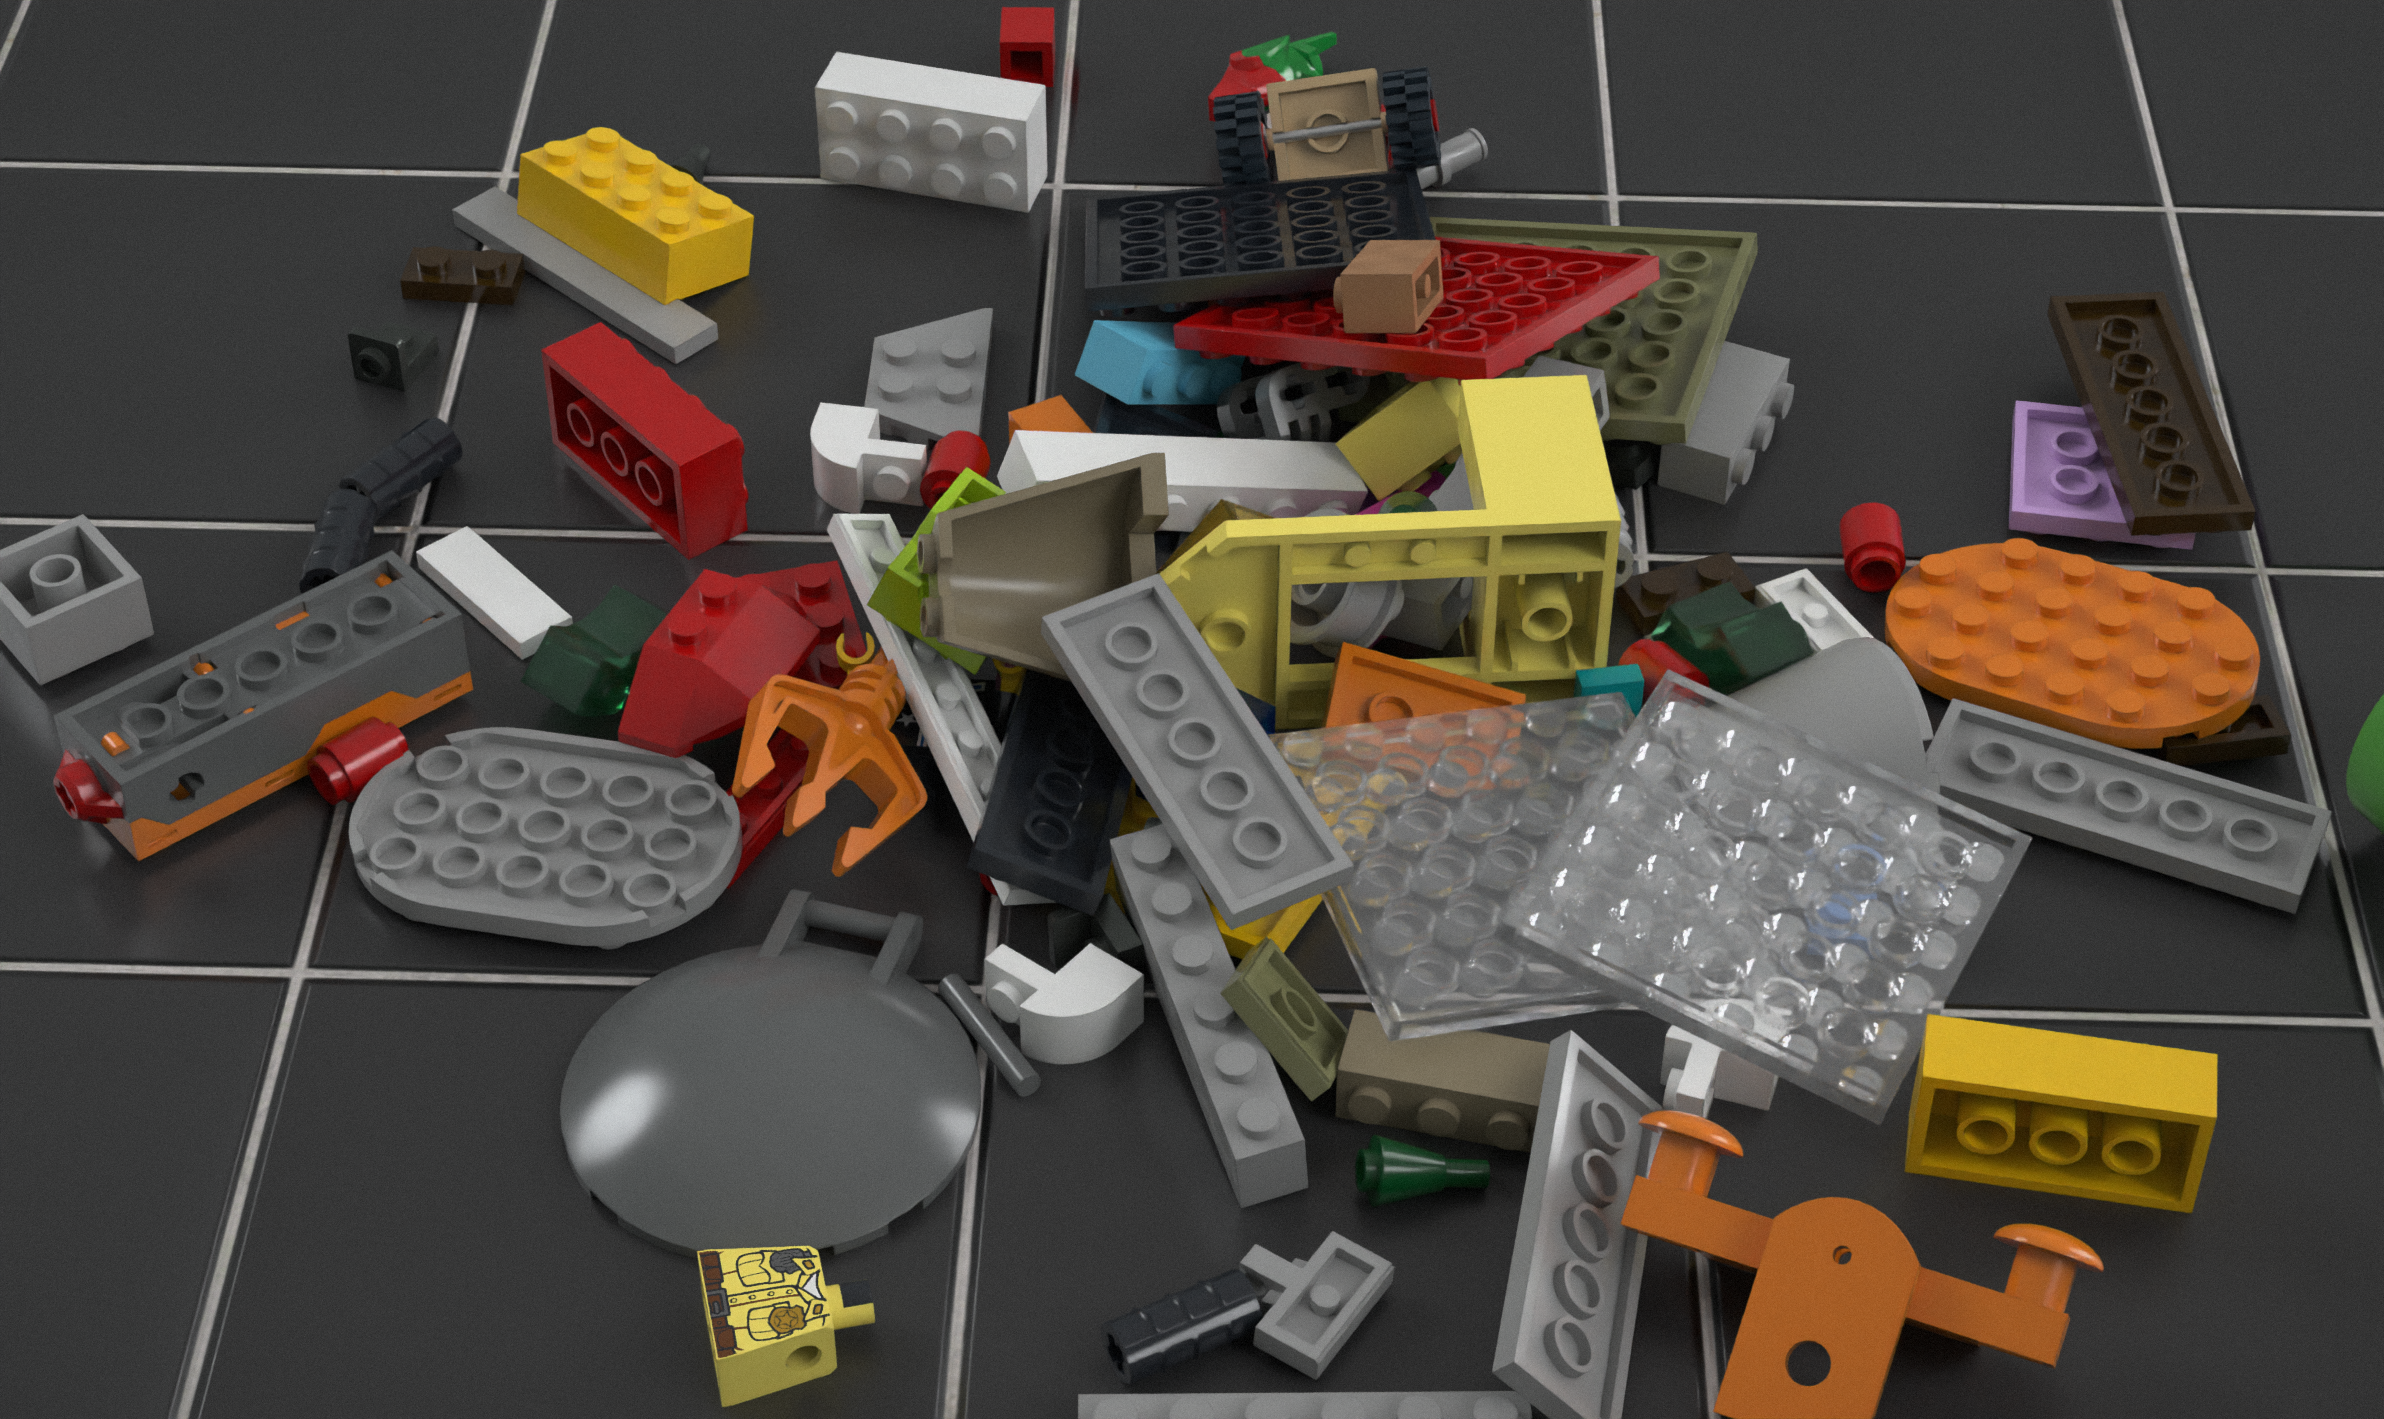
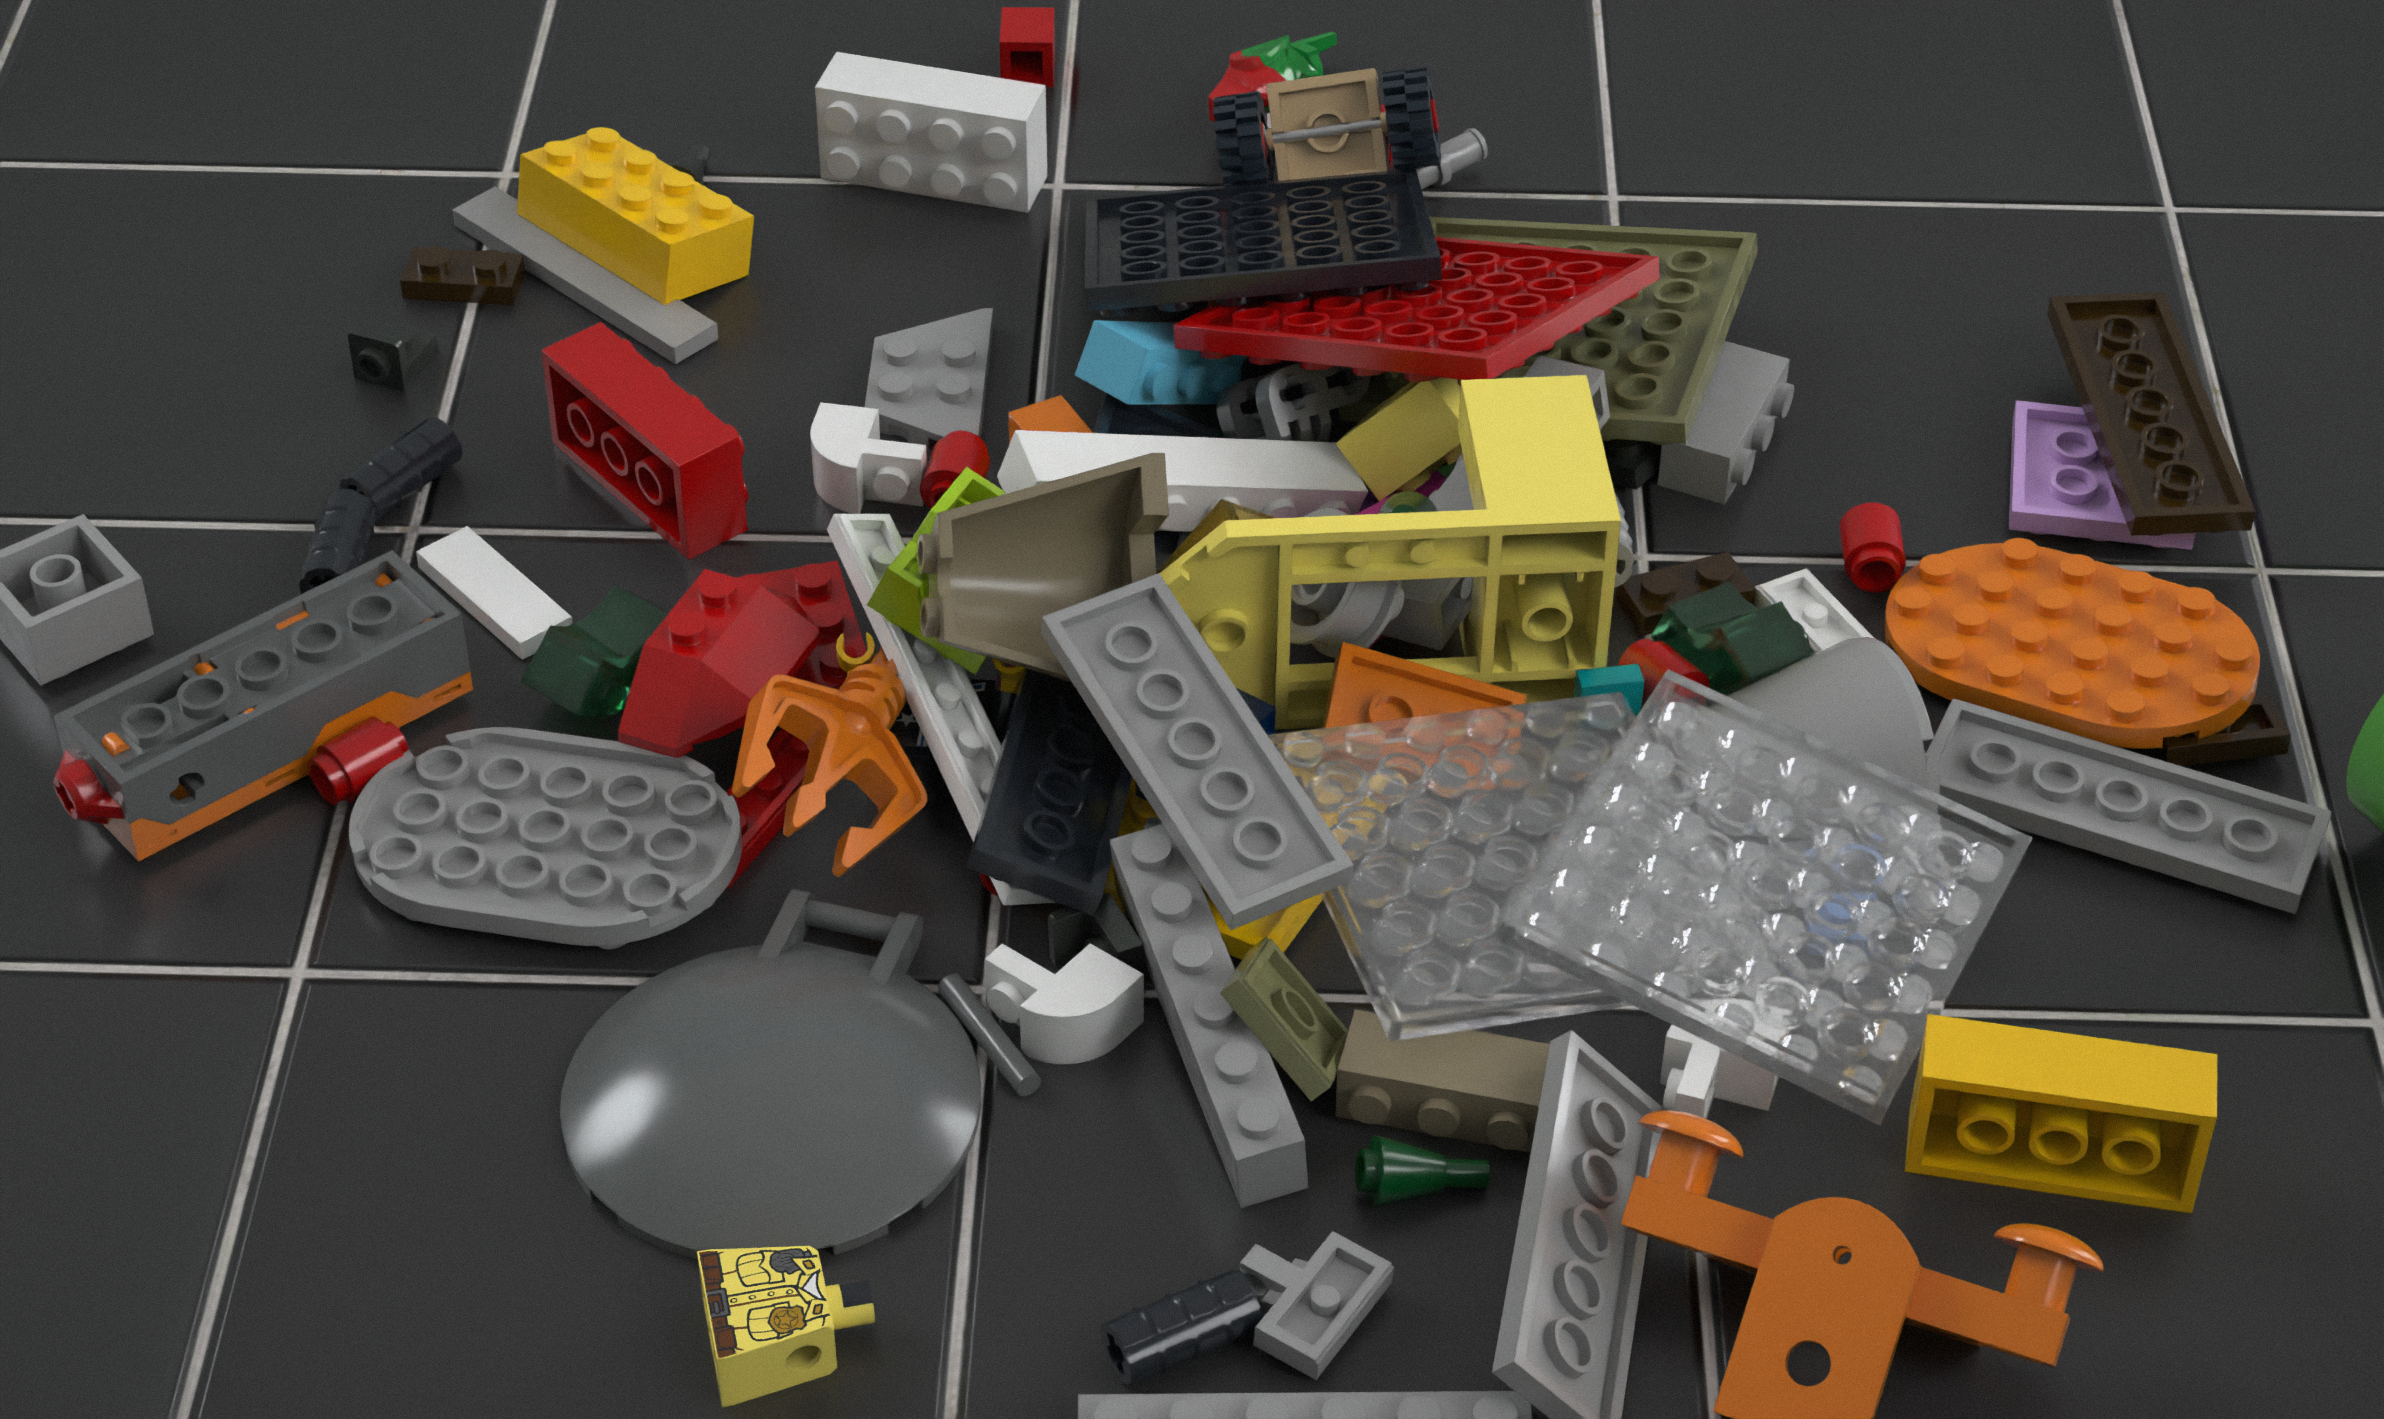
medium nougat brick [1333,240,1444,333] -> none

